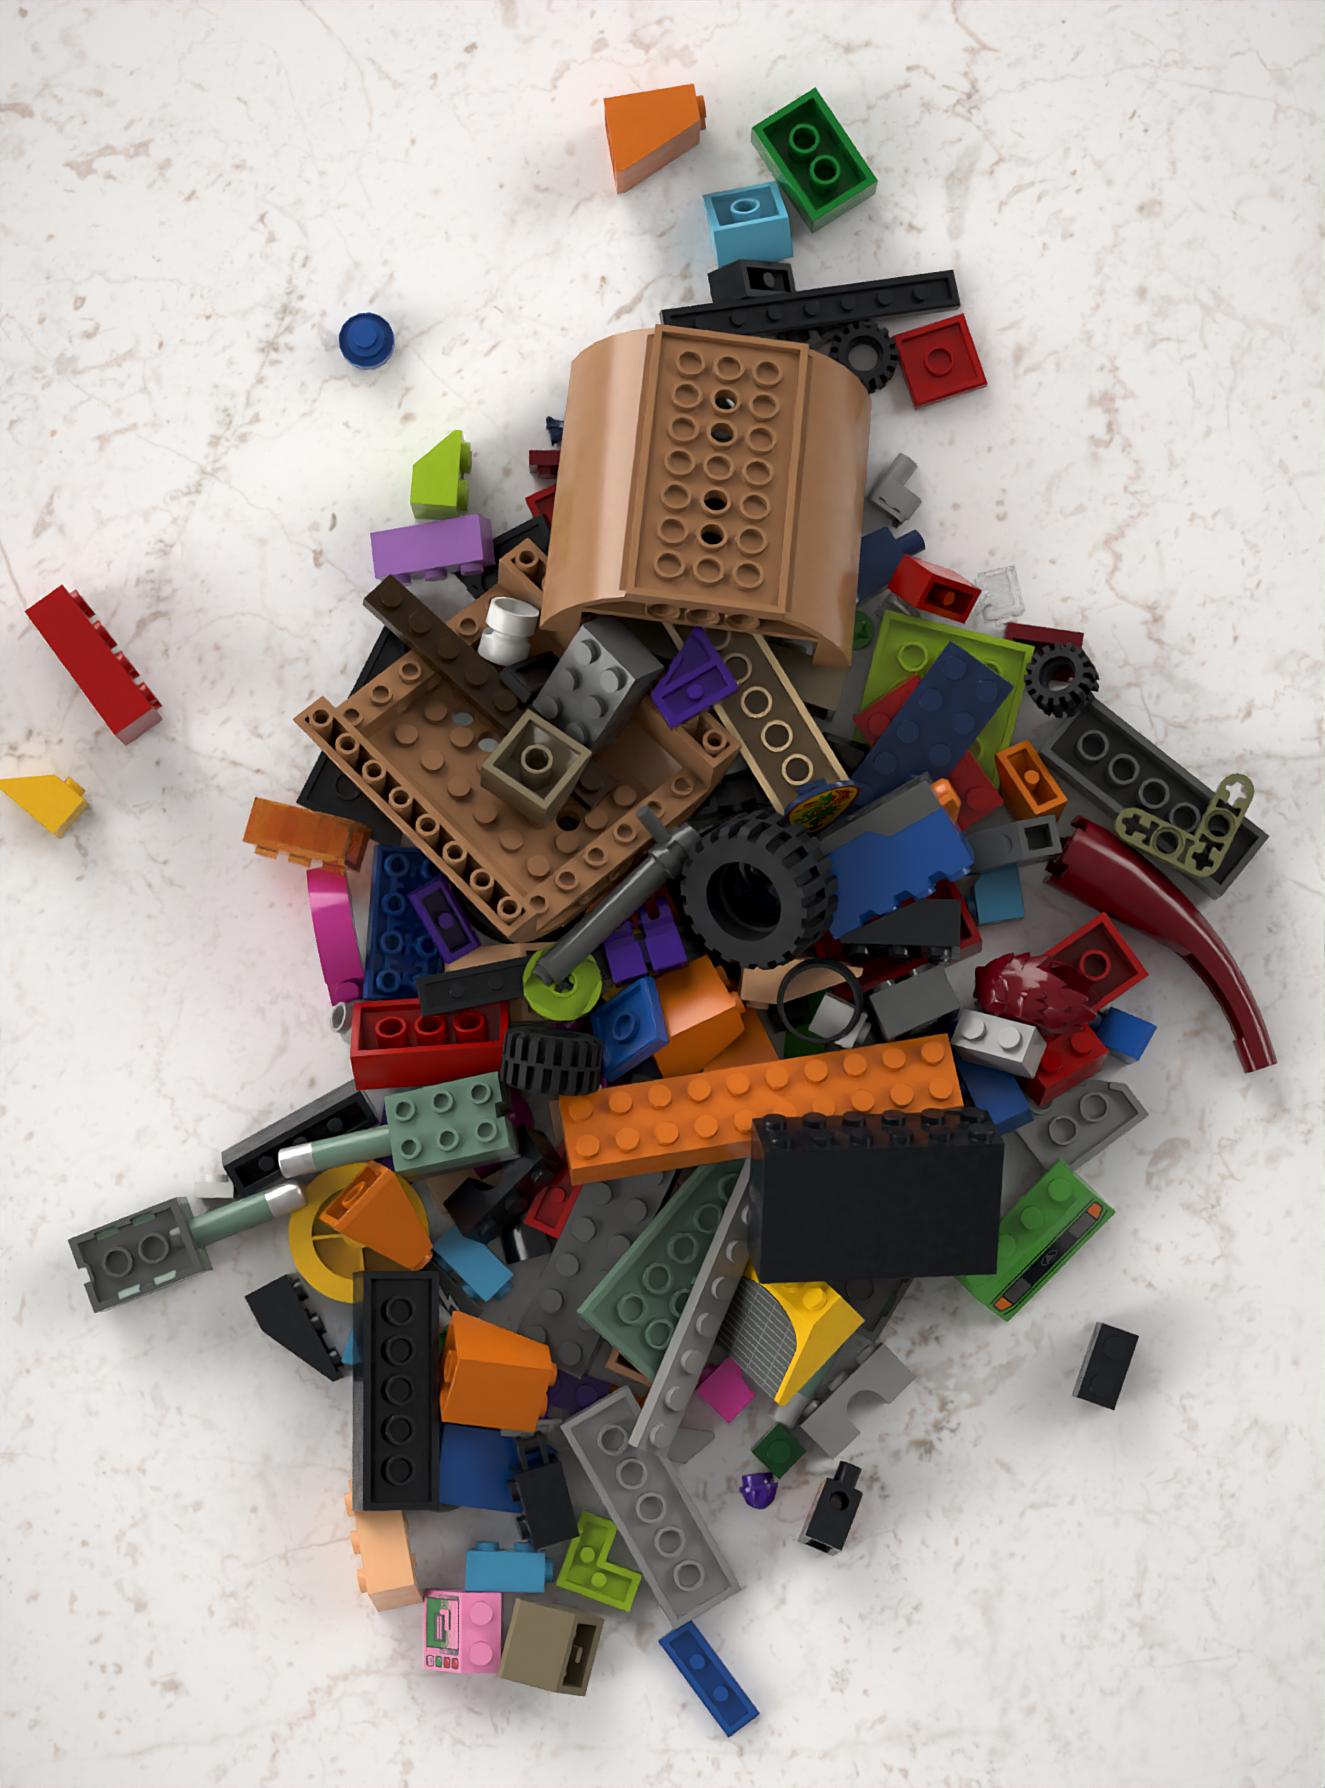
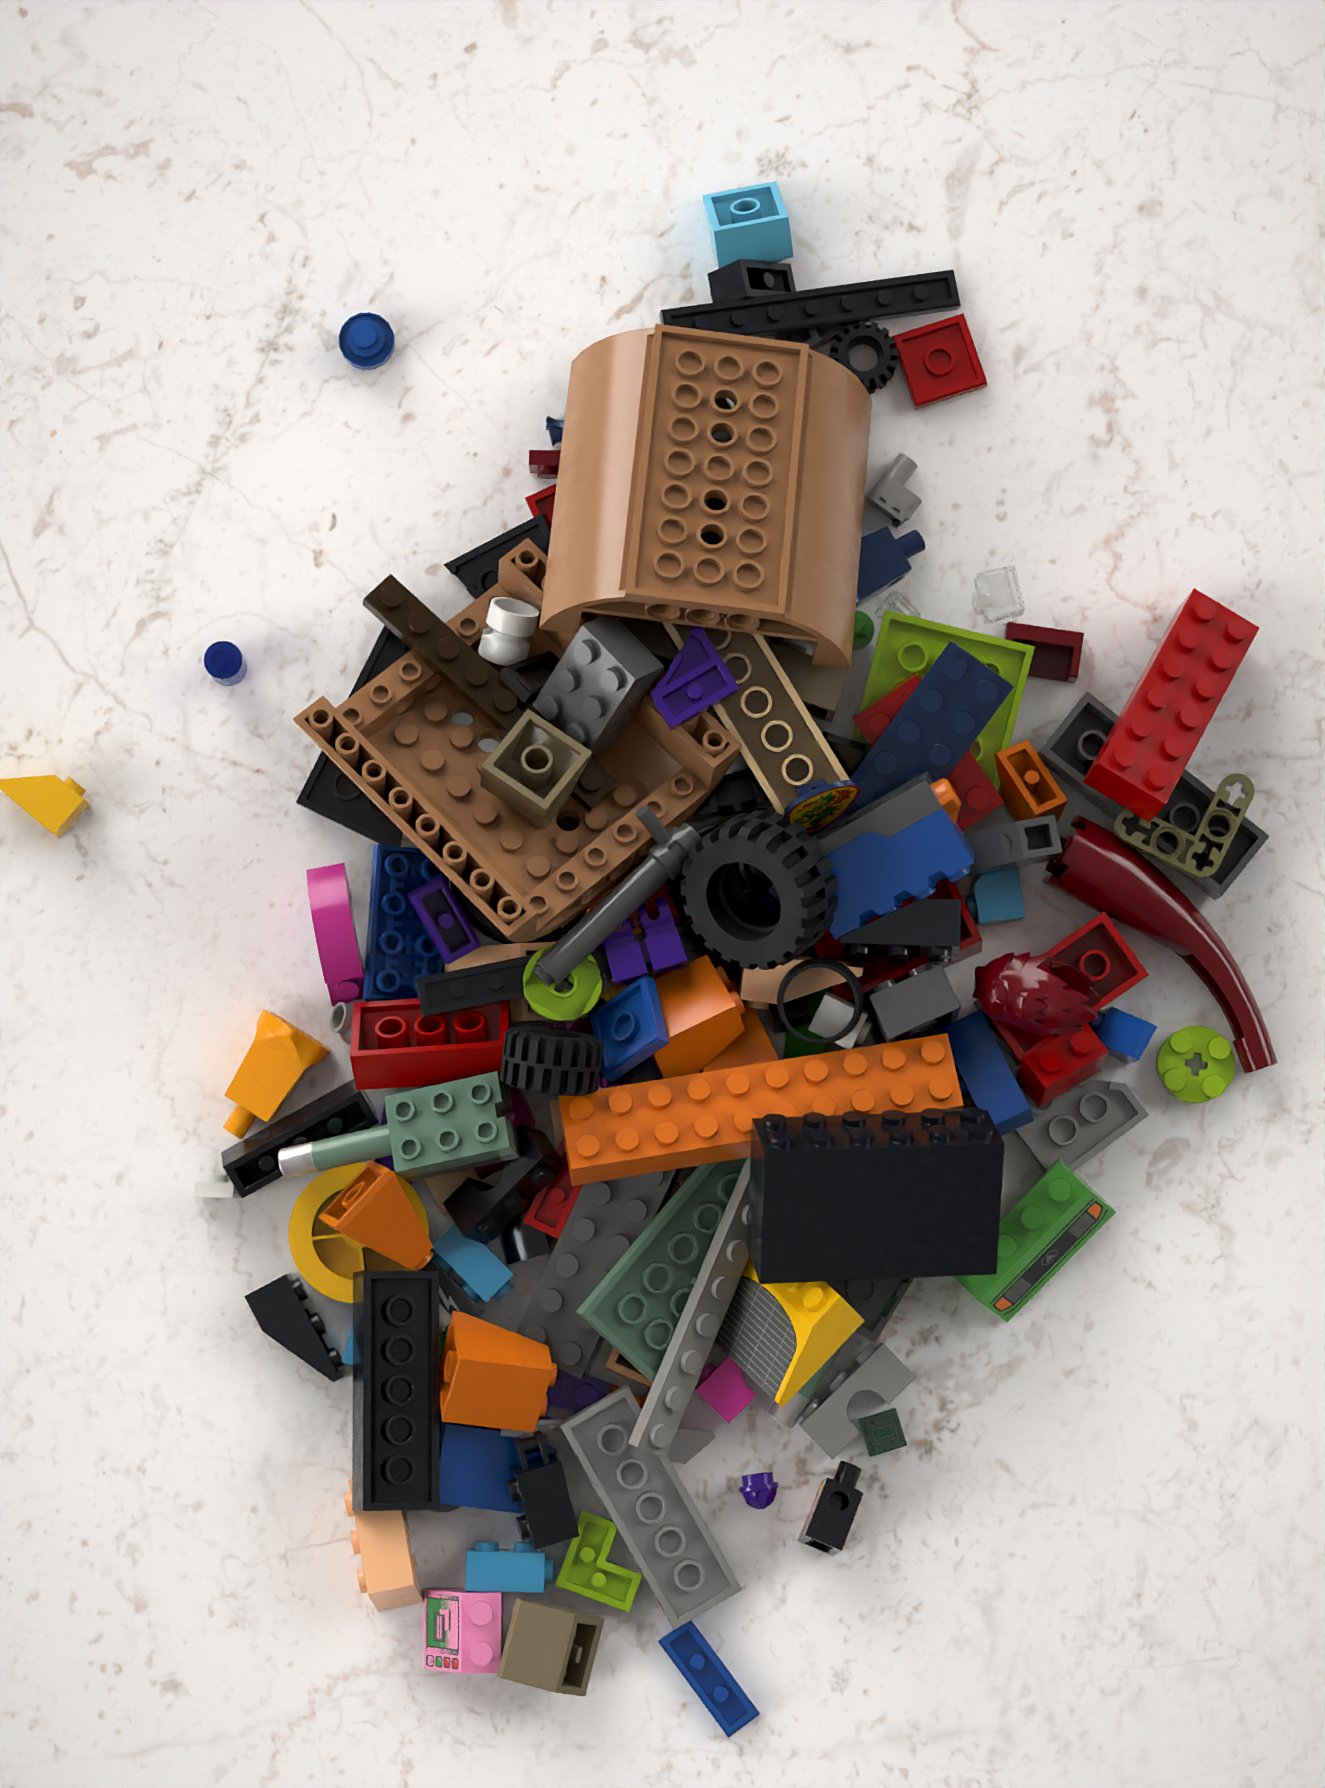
red brick [24,584,163,746] -> none
dark grey piece [68,1178,309,1313] -> none
clear orange brick [242,797,372,876] -> none
medium lavender brick [370,514,496,587] -> none
lime slope [410,430,472,520] -> none
orange slope [603,83,707,194] -> none
green brick [750,87,878,234] -> none
dark green brick [750,1422,806,1480] -> none
red brick [887,554,982,624] -> none
light grey brick [950,1008,1047,1079] -> none
black tyre [1024,642,1100,718] -> none
black brick [1072,1322,1139,1410] -> none
none -> clear blue brick [204,641,247,686]
none -> light orange piece [223,1009,332,1139]
none -> clear green tile [858,1407,907,1457]
none -> red brick [1083,588,1259,822]
none -> lime plate [1156,1026,1235,1103]

